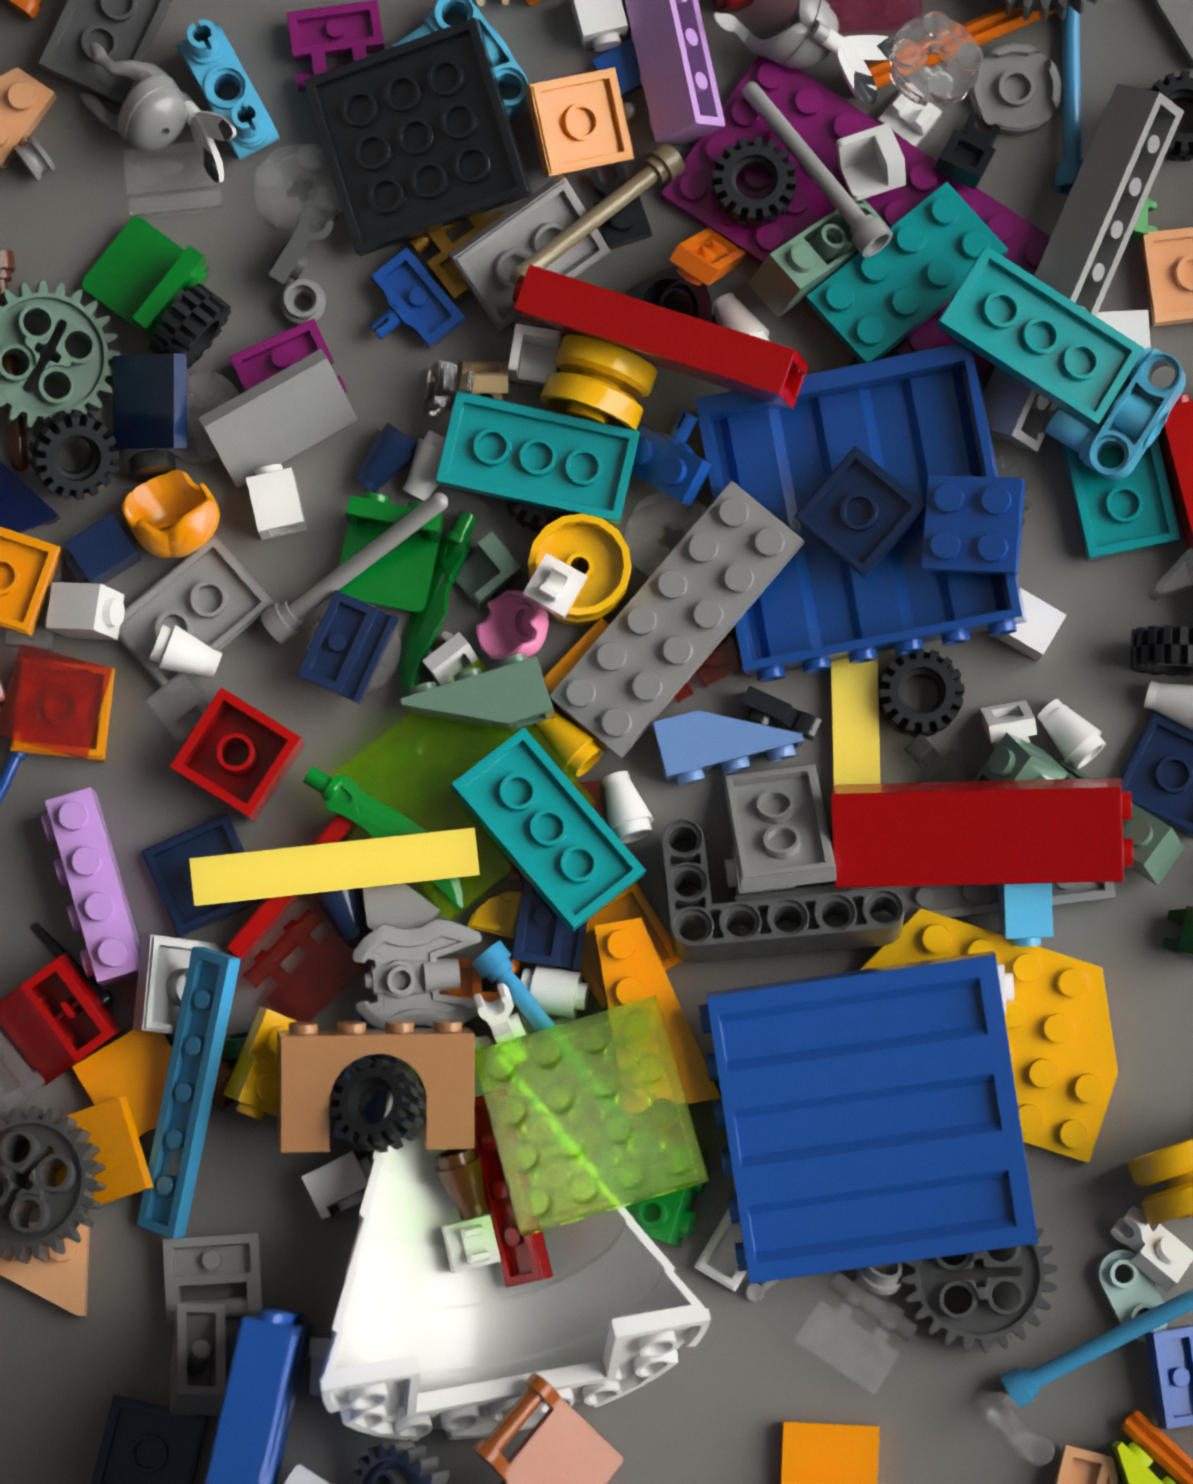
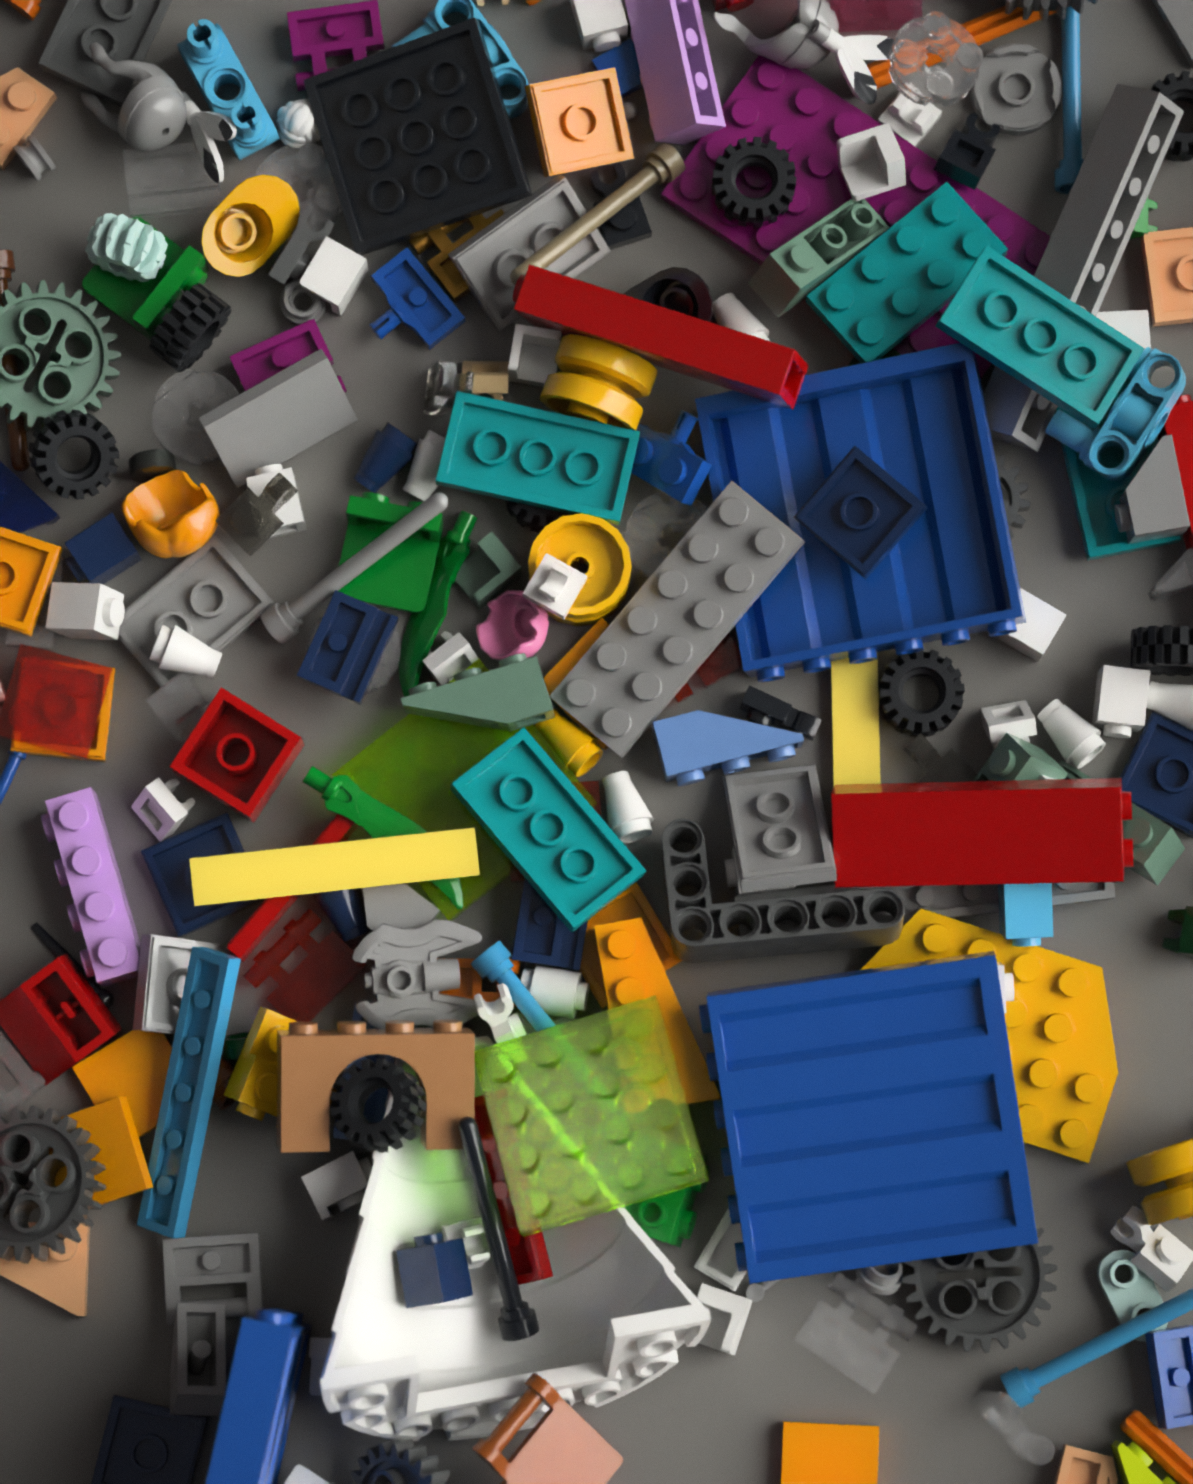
dark blue tile [113,353,187,449] -> none
reddish brown cone [435,1149,488,1220] -> none
yellow tile [467,891,521,940] -> none
orange plate [669,227,747,286] -> none
light grey piece [742,81,893,258] -> none
blue plate [921,474,1025,575] -> none
none -> light aqua gear [85,213,168,282]
none -> white tile [131,777,196,842]
none -> yellow piece [201,174,300,277]
none -> clear smoke plate [215,473,298,556]
none -> white piece [276,98,321,149]
none -> white panel [300,236,369,316]
none -> dark blue brick [396,1232,473,1308]
none -> black piece [458,1116,540,1341]
none -> white panel [697,1283,753,1356]
none -> white brick [1092,665,1150,738]
none -> light grey slope [1114,435,1190,544]

